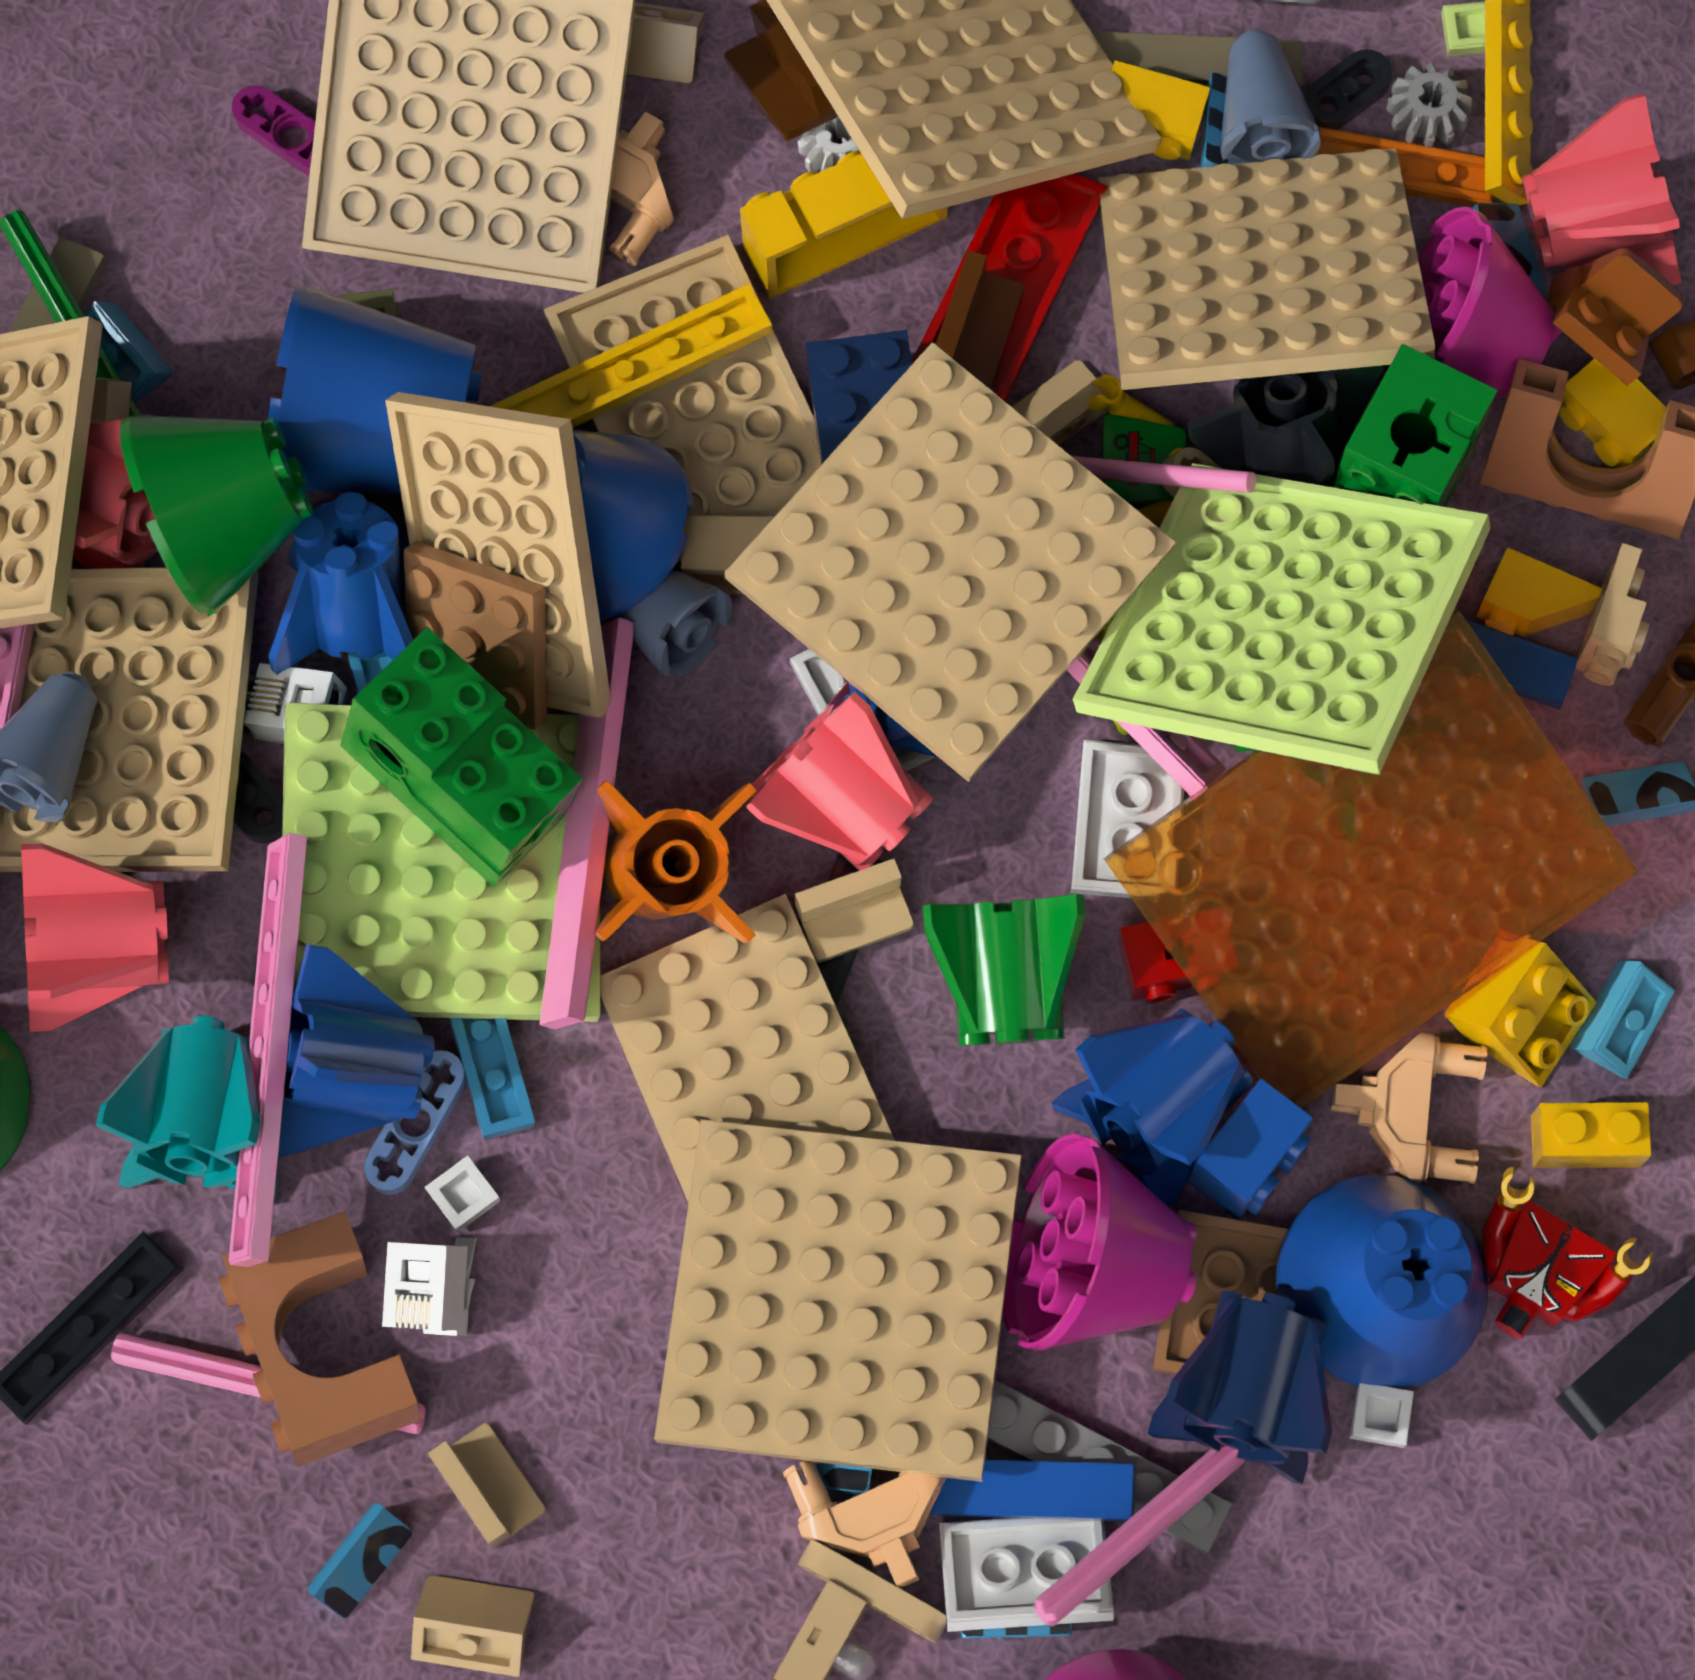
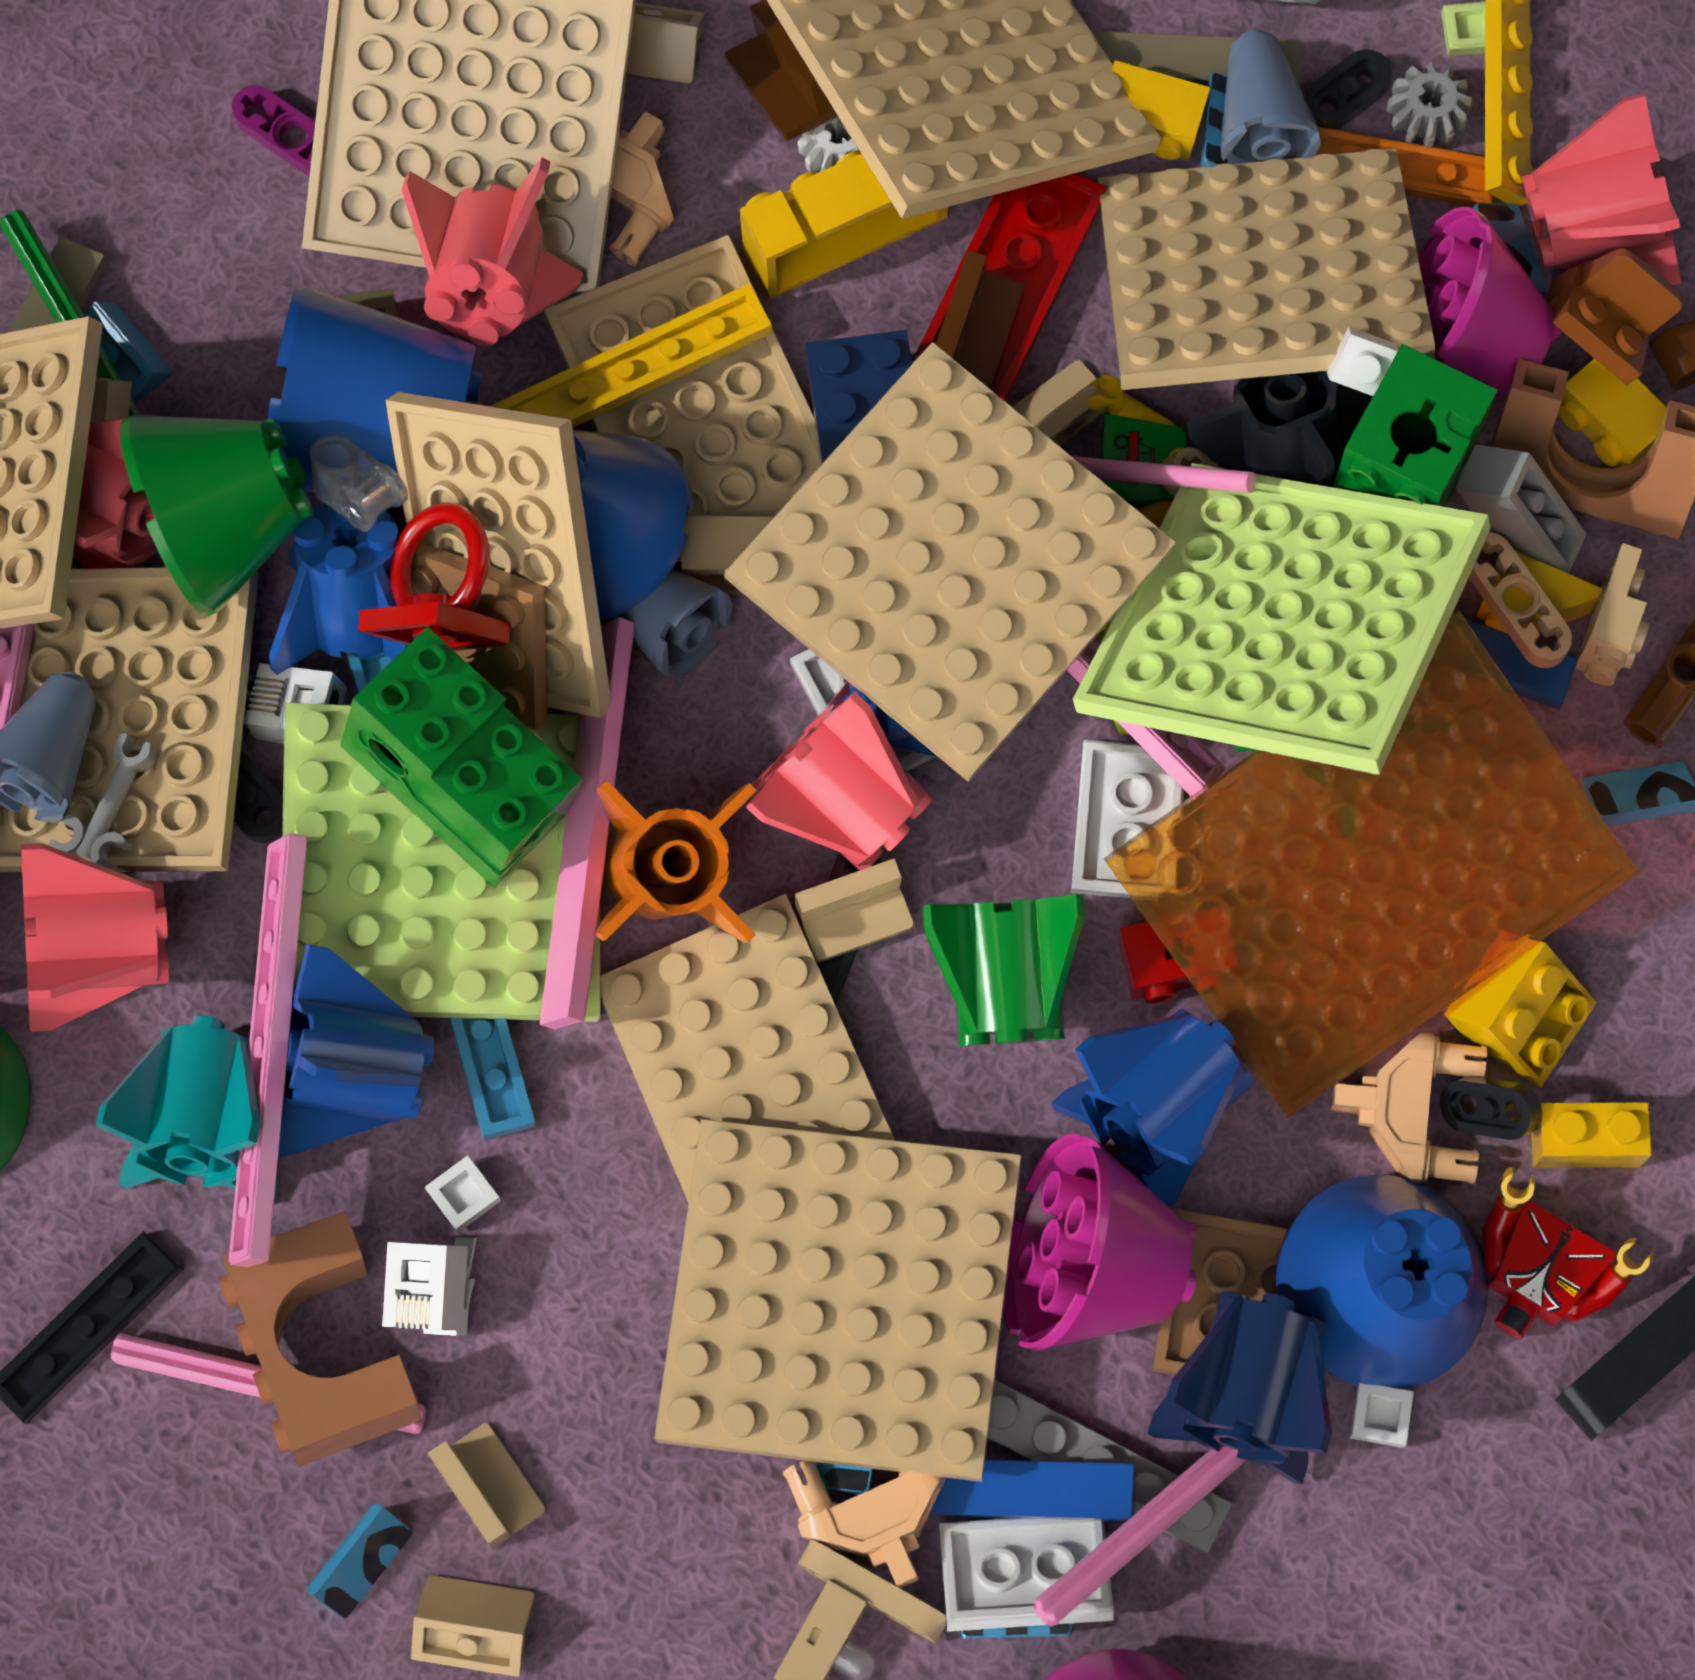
light blue beam [364,1051,466,1195] -> none
blue brick [1188,1079,1313,1220] -> none
medium azure slope [1570,960,1676,1079] -> none
none -> light grey bar [49,733,158,873]
none -> clear piece [310,435,408,532]
none -> red tile [358,502,511,650]
none -> coral brick [402,157,583,347]
none -> white plate [1327,326,1398,396]
none -> black plate [1440,1076,1542,1140]
none -> light grey brick [1455,445,1587,574]
none -> tan beam [1469,532,1572,668]

